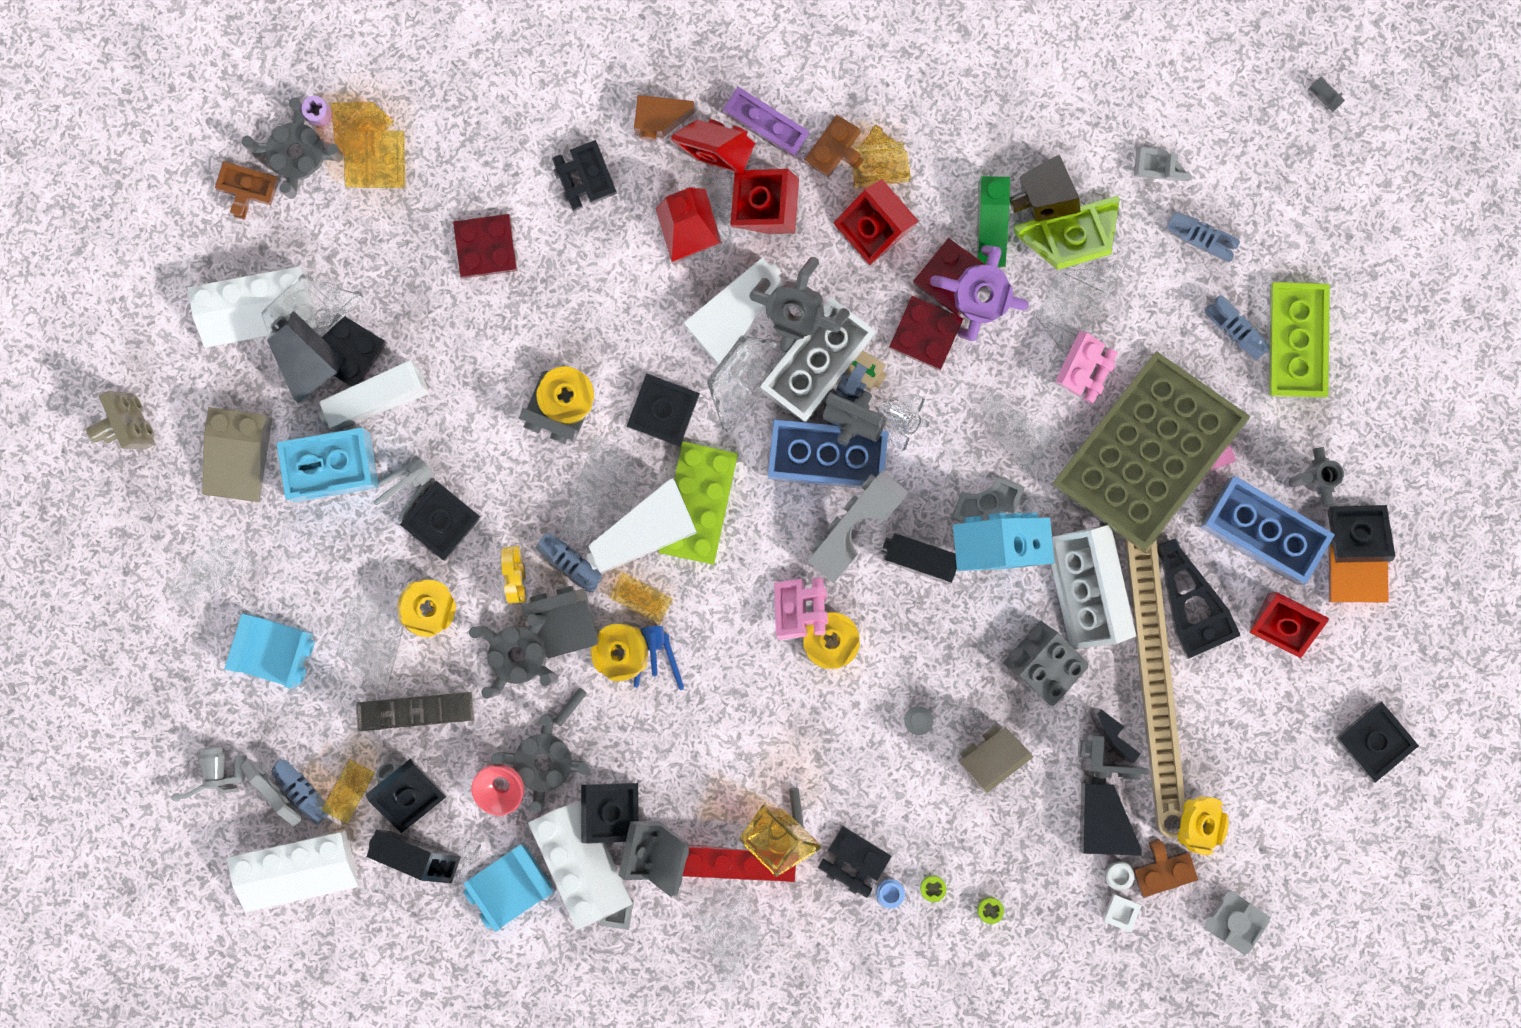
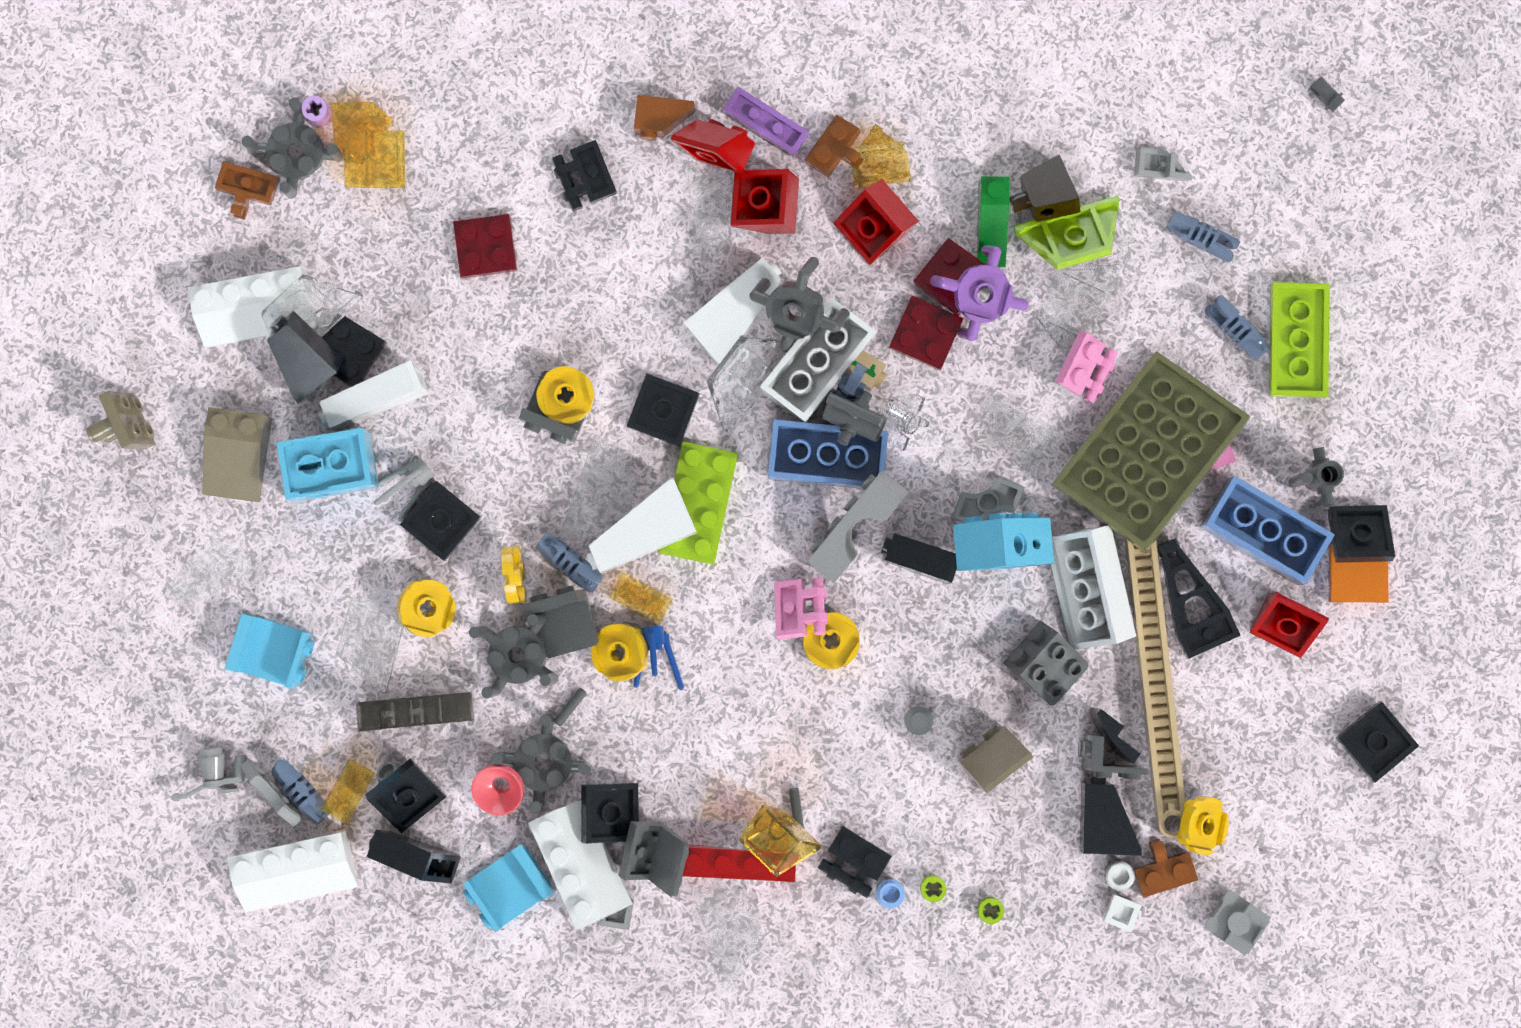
red slope [655,187,722,262] -> none

